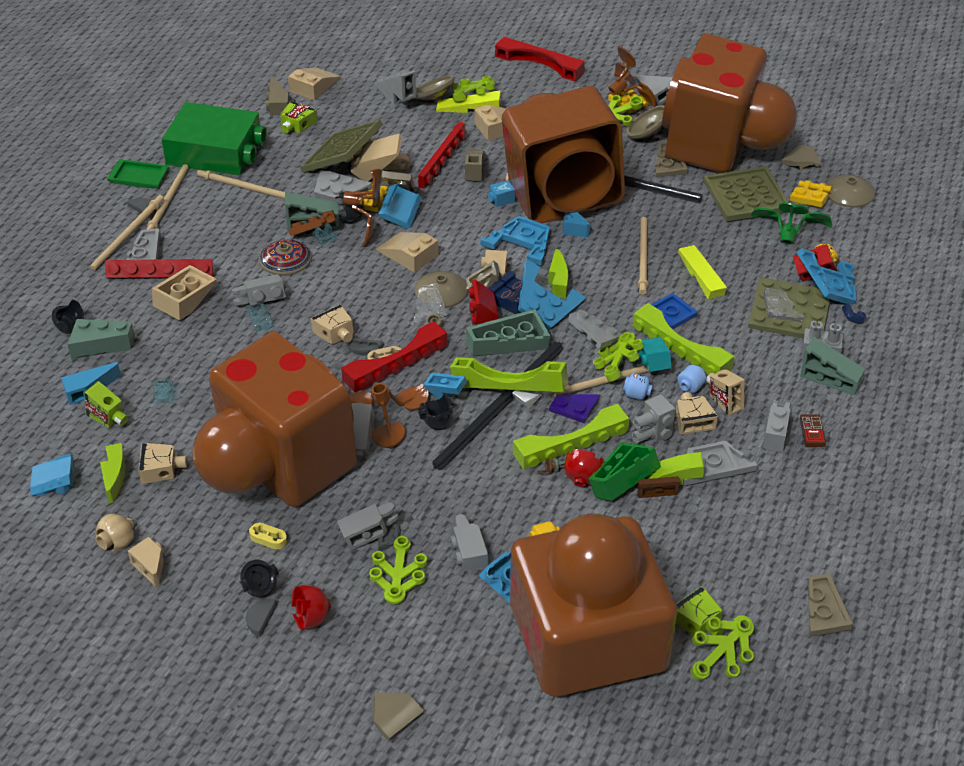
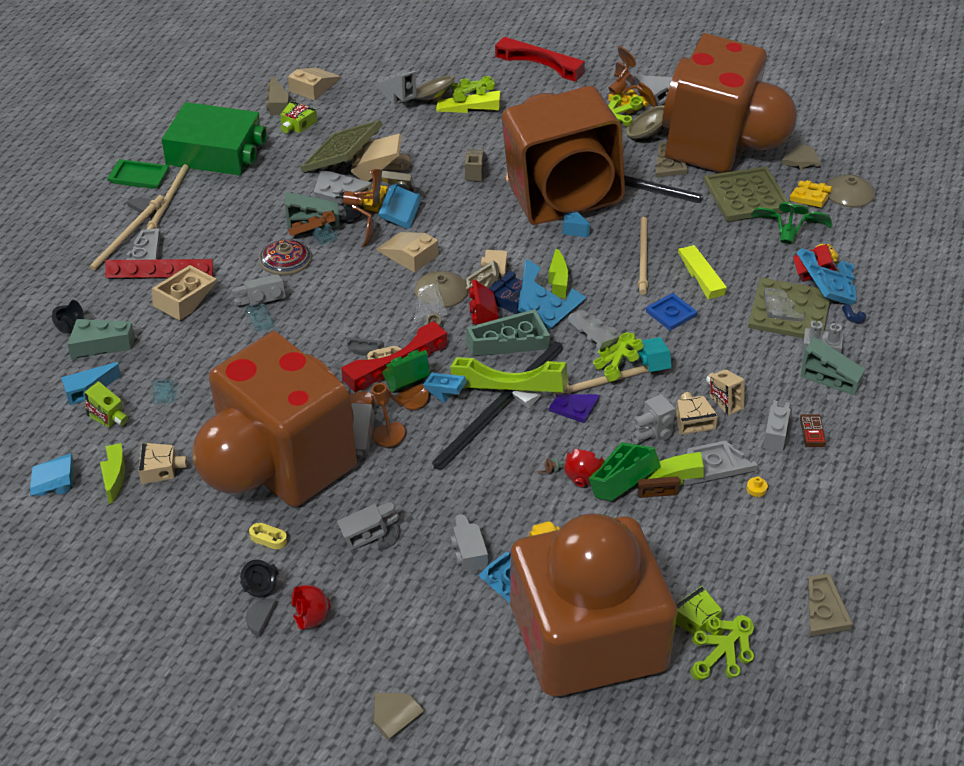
tan plant [95,514,134,552] -> none
tan slope [128,537,164,587] -> none
tan bar [197,170,285,199] -> none
tan torso [311,305,354,344] -> none
lime plant [369,536,427,605] -> none
red plate [418,122,467,189] -> none
black cap [418,394,453,429] -> none
tan slope [475,105,507,141] -> none
dark azure wing [480,216,550,266] -> none
dark azure brick [488,181,515,207] -> none
lime arch [513,403,629,469] -> none
light blue head [623,373,652,400] -> none
lime arch [632,303,735,375] -> none
light blue head [677,365,706,393] -> none
none -> green slope [382,350,430,392]
none -> yellow tile [746,476,768,497]

